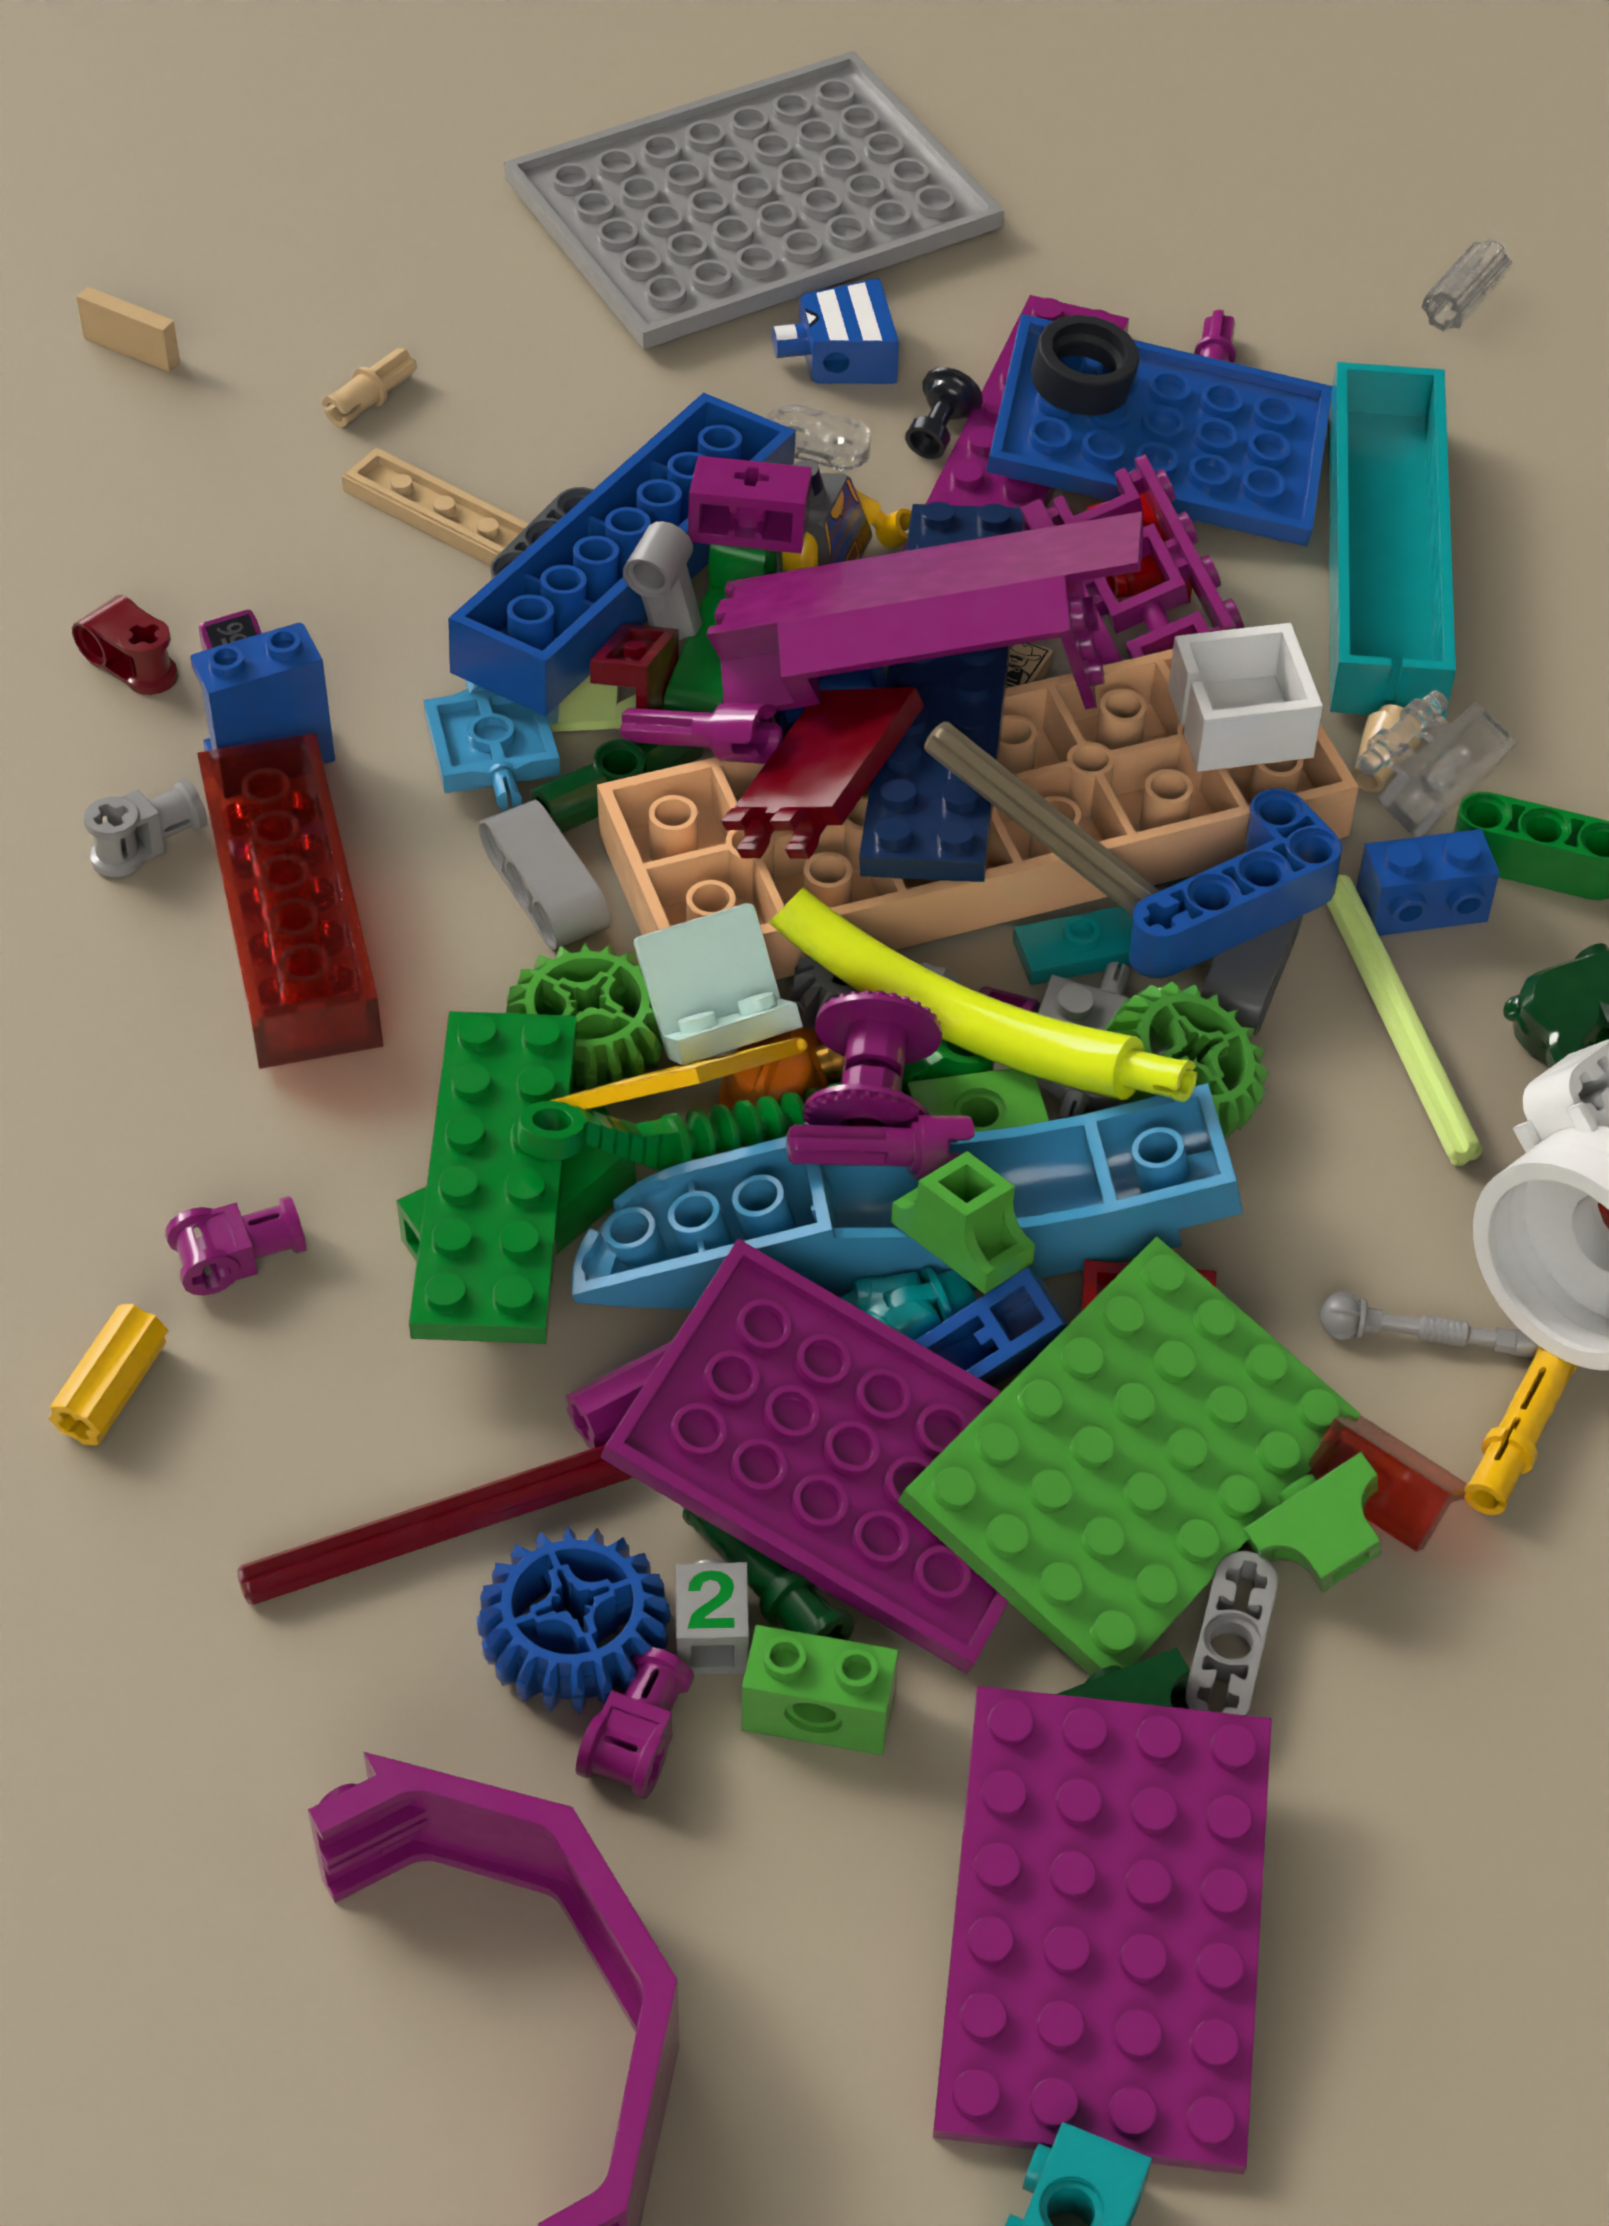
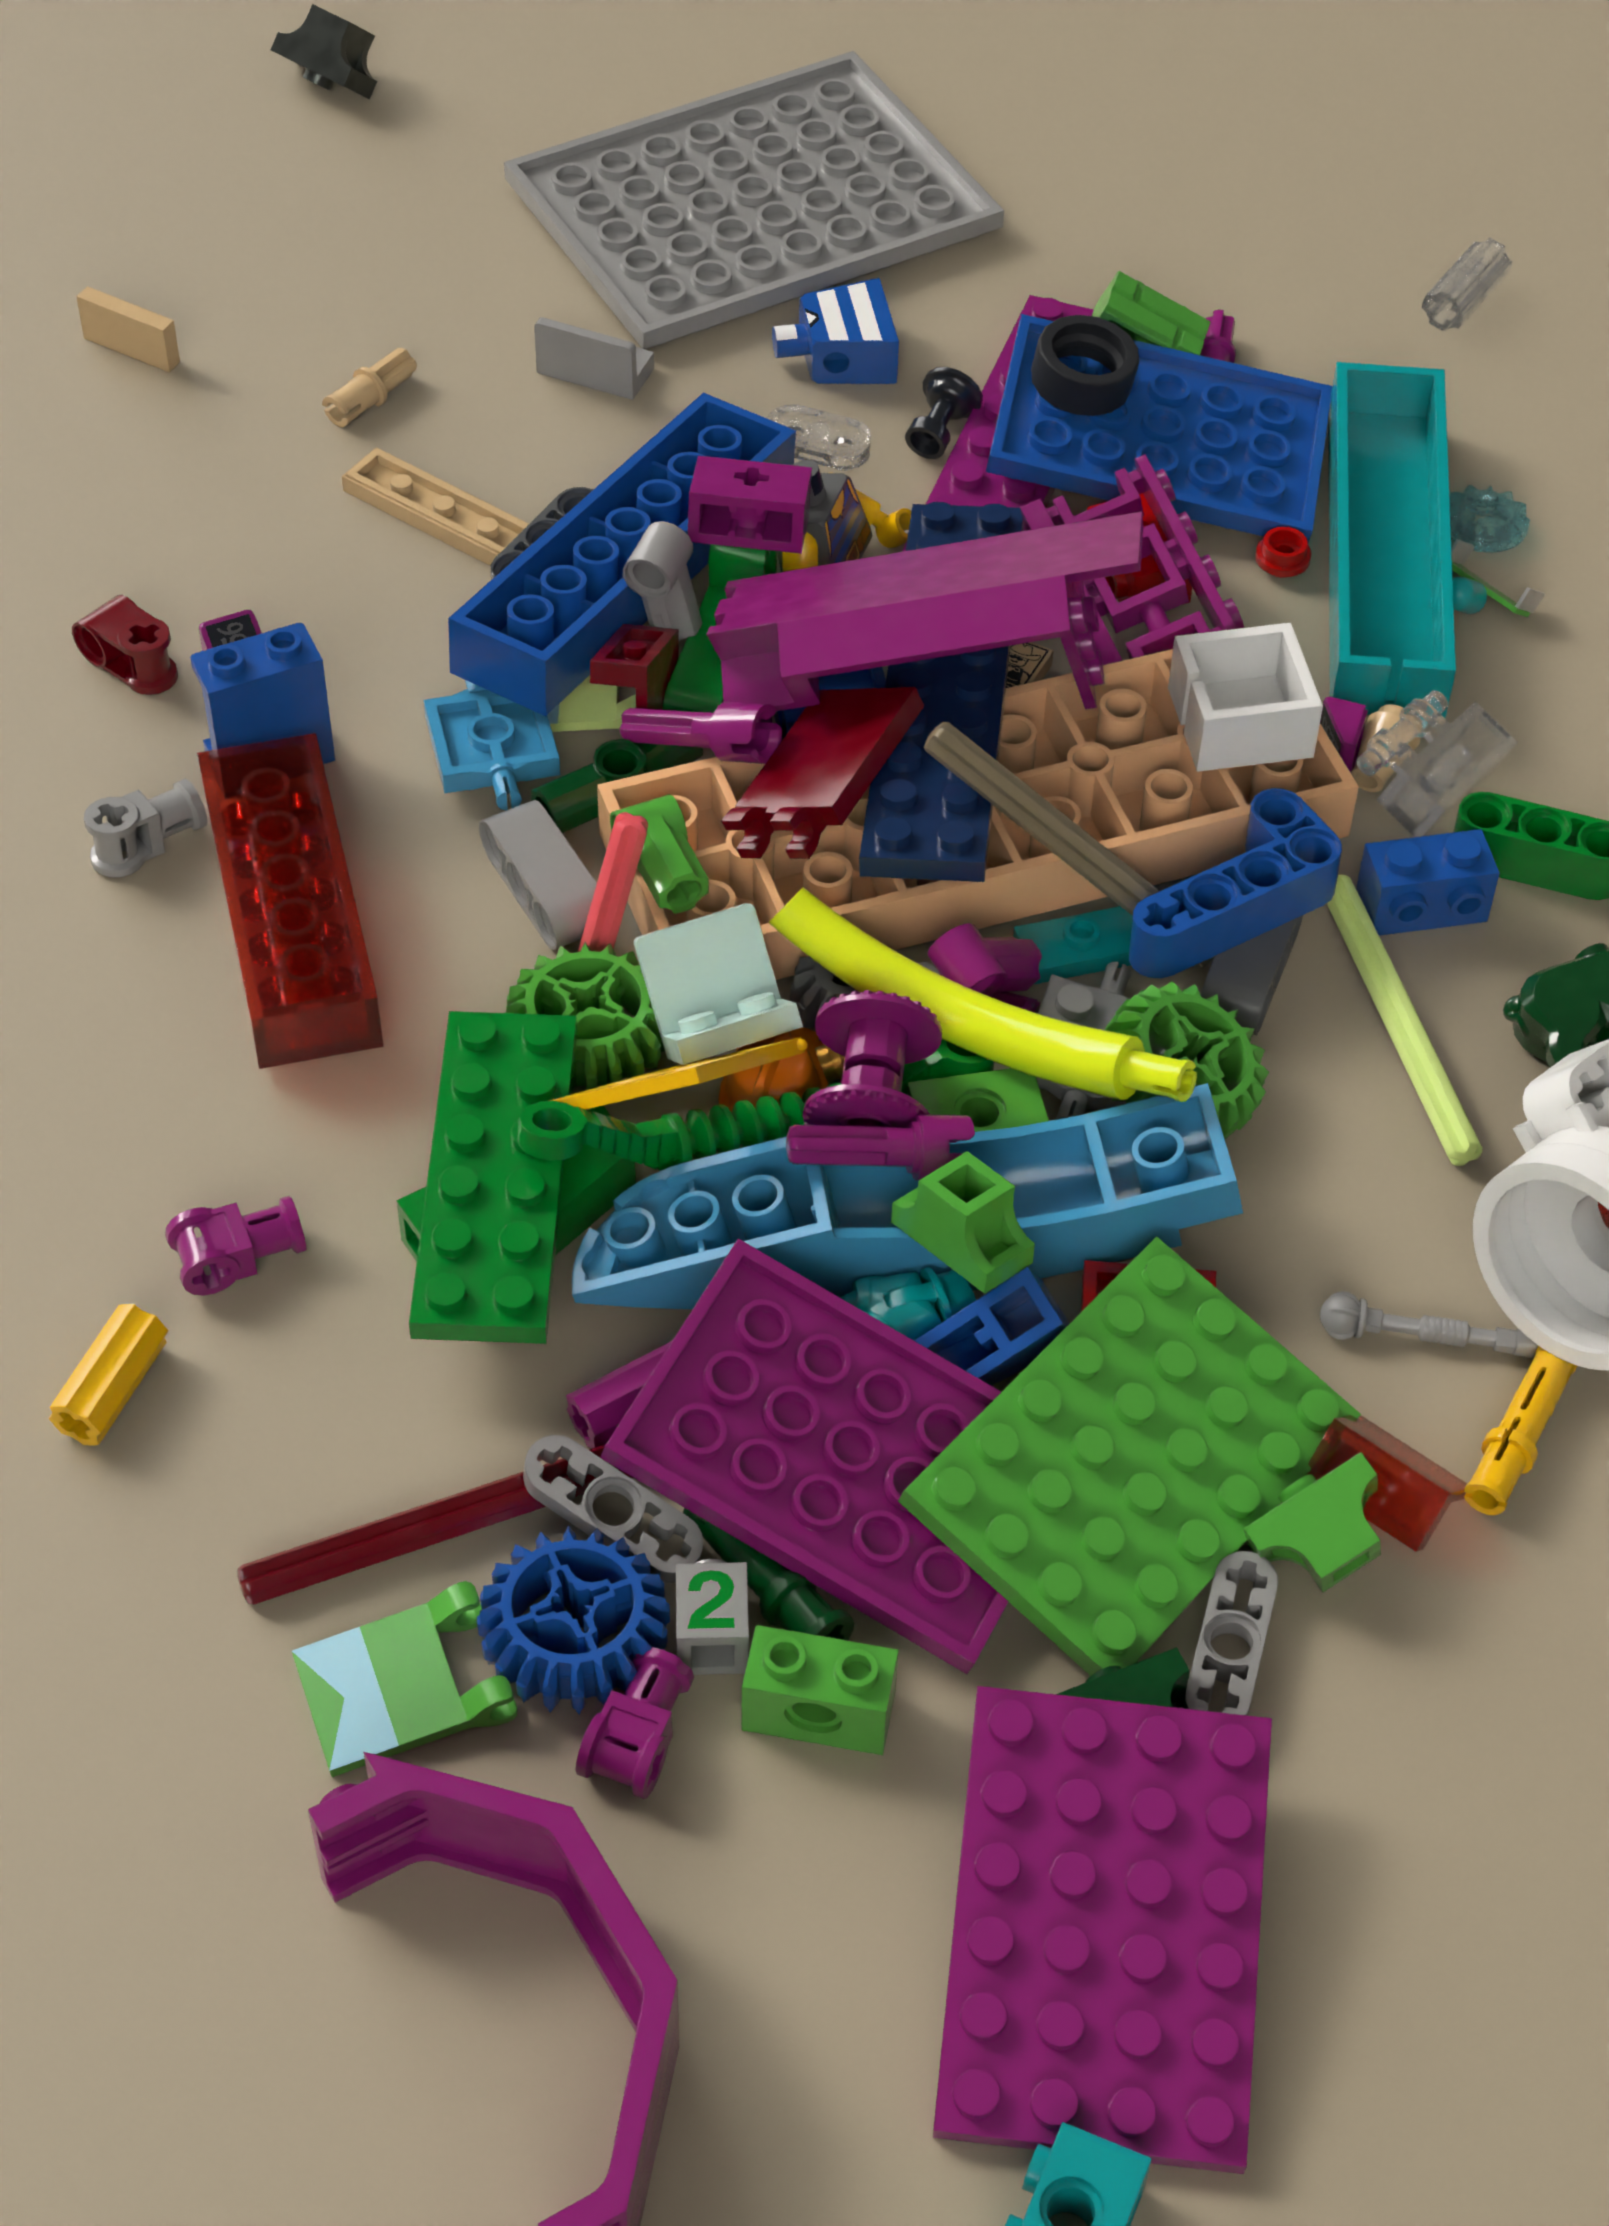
none -> pearl dark grey brick [270,4,377,99]
none -> bright green flag [292,1581,518,1777]
none -> light grey beam [523,1435,703,1583]
none -> light grey panel [534,317,654,400]
none -> coral axle [577,812,648,952]
none -> bright green piece [610,794,709,914]
none -> magenta piece [927,923,1042,997]
none -> bright green brick [1092,271,1211,355]
none -> red plate [1255,527,1312,578]
none -> magenta slope [1320,697,1368,773]
none -> clear light blue gear [1449,484,1530,553]
none -> piece [1451,539,1545,617]

